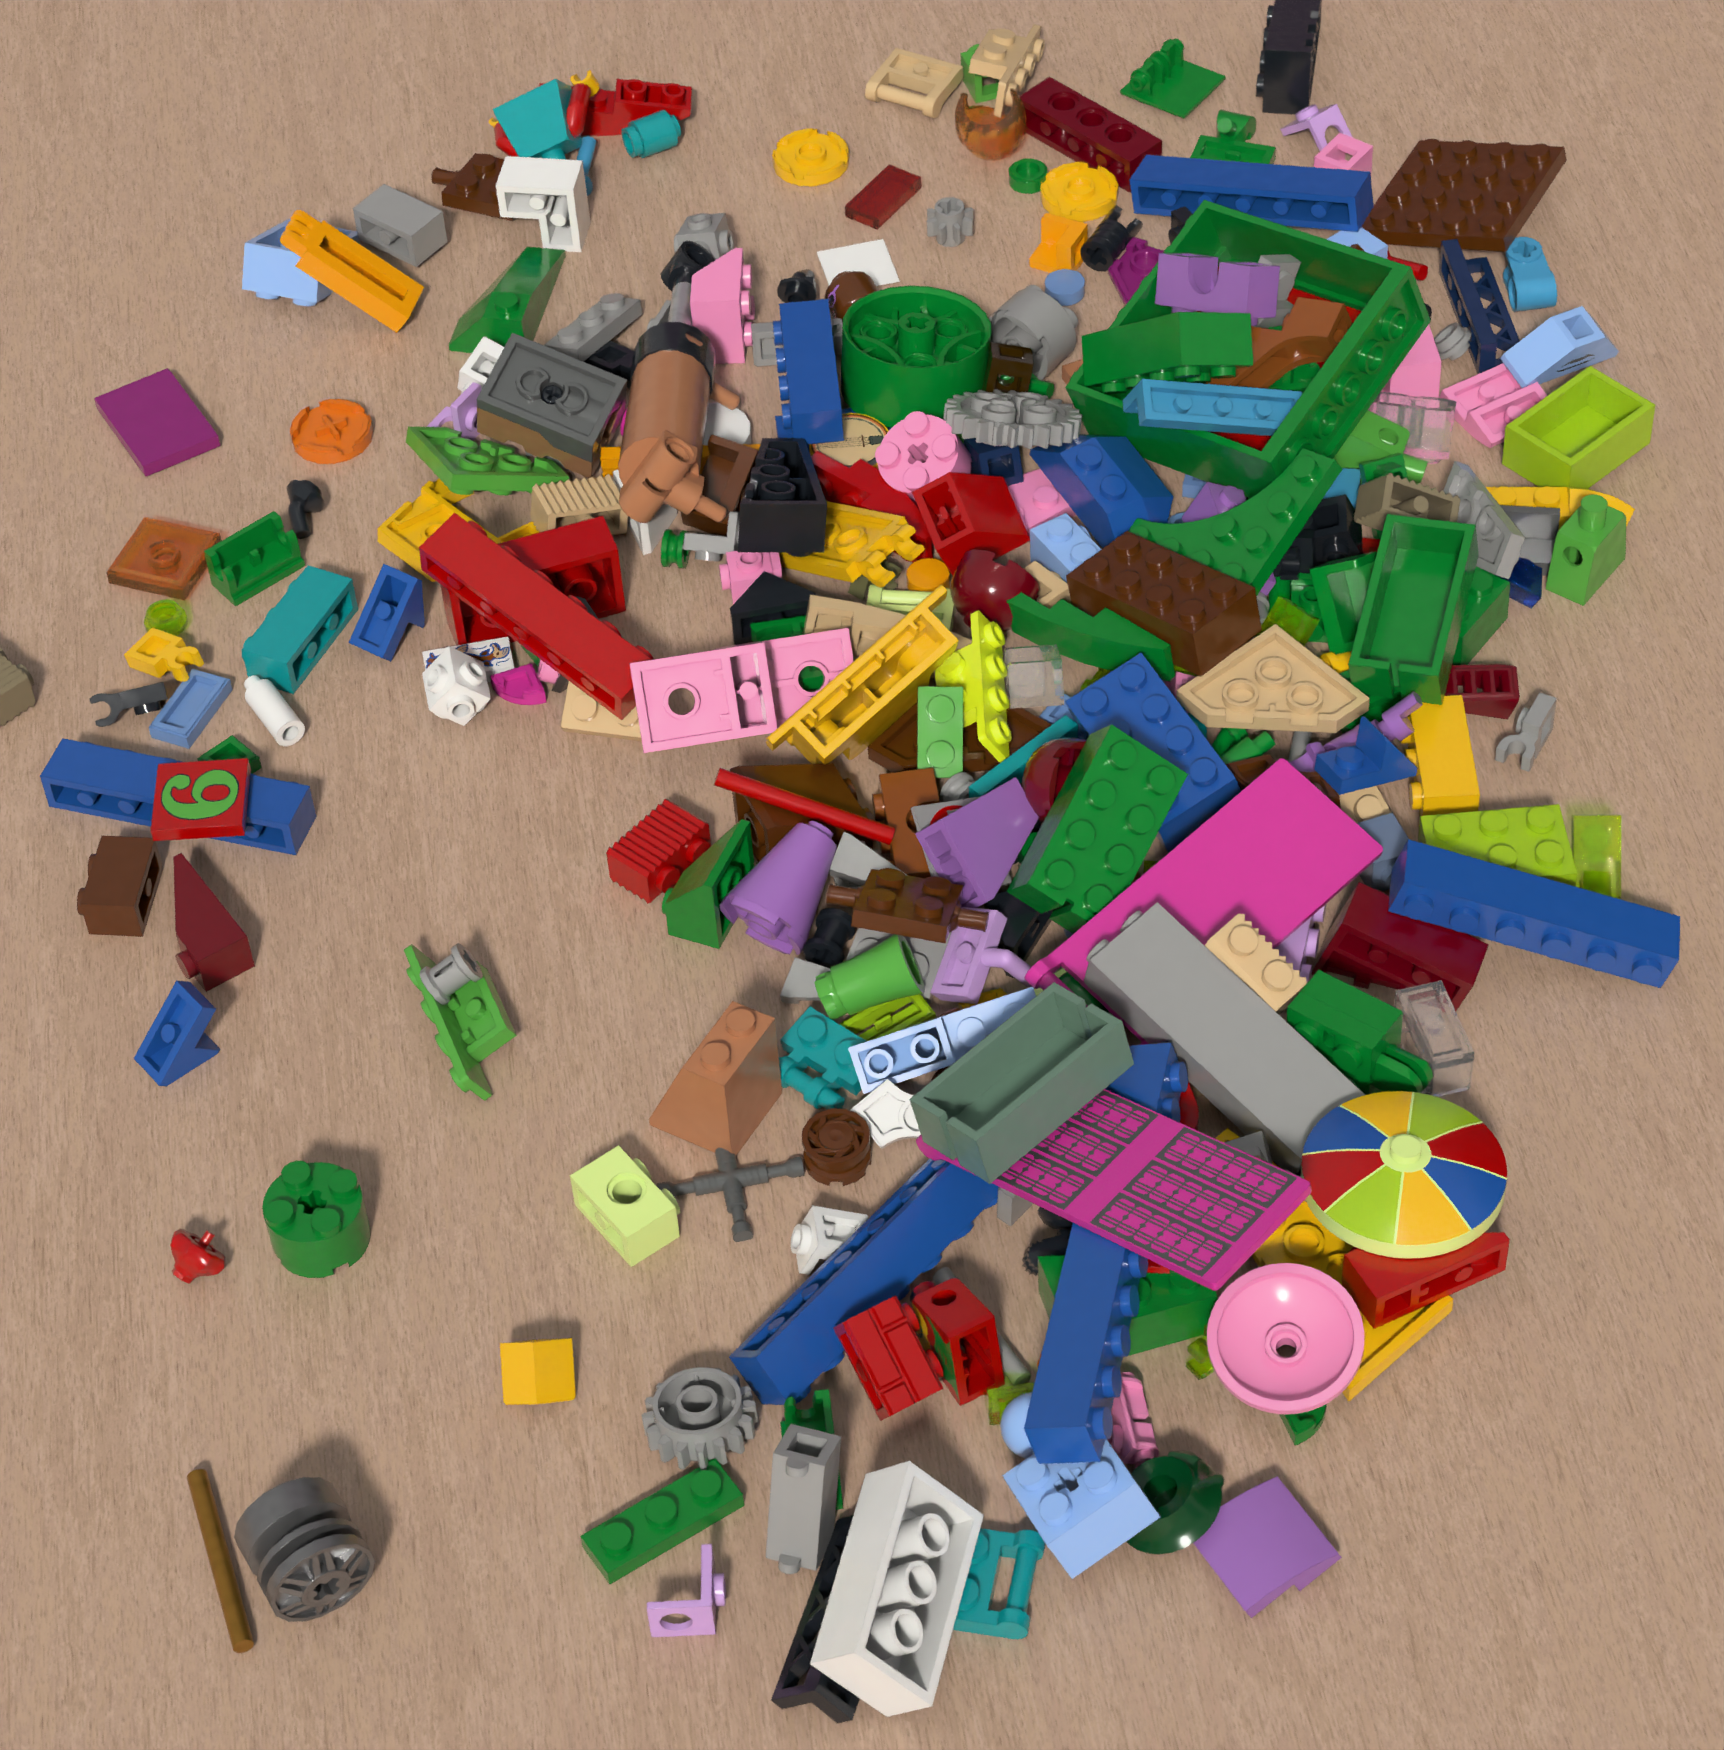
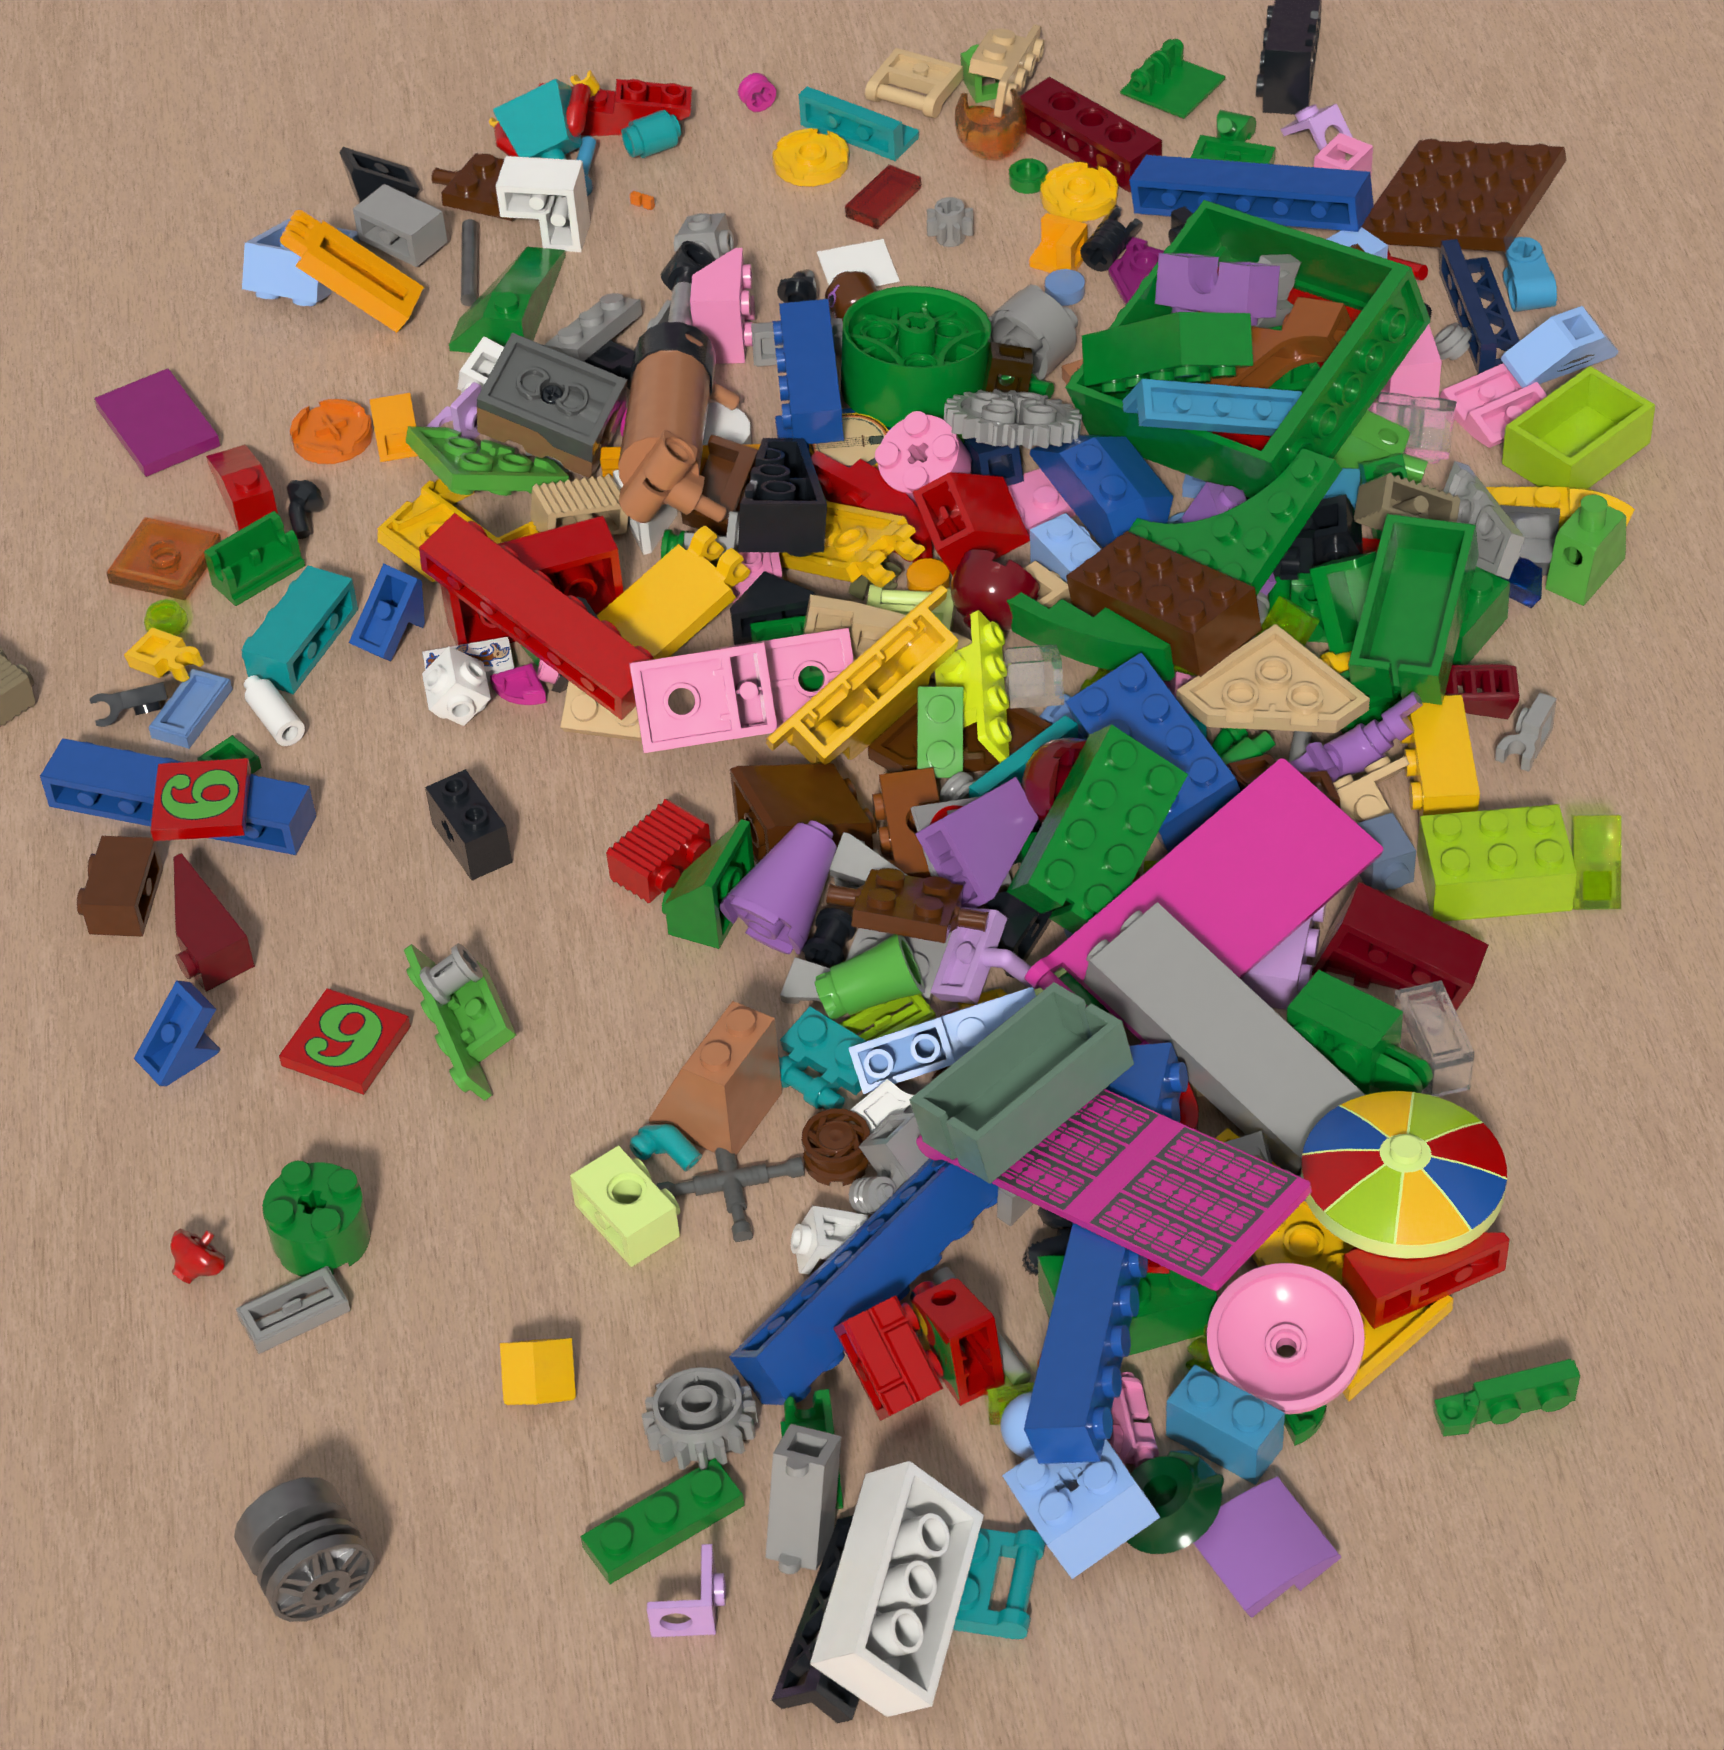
pearl gold bar [187,1469,254,1653] -> none
red bar [714,768,895,845] -> none
tan brick [1205,914,1306,1015] -> none
blue slope [1314,716,1418,795] -> none
blue brick [1388,839,1680,988] -> none
none -> red slope [206,445,278,532]
none -> light grey tile [236,1266,350,1354]
none -> red tile [279,988,411,1095]
none -> black slope [339,147,420,203]
none -> light orange brick [369,393,418,462]
none -> black brick [425,769,512,881]
none -> flat silver bar [461,219,478,306]
none -> yellow tile [597,525,751,659]
none -> orange piece [630,191,655,210]
none -> teal arm [630,1124,702,1172]
none -> dark pink bush [738,73,776,112]
none -> teal panel [798,86,919,161]
none -> light grey brick [849,1113,929,1215]
none -> dark azure brick [1166,1364,1285,1485]
none -> green hinge [1433,1359,1581,1437]

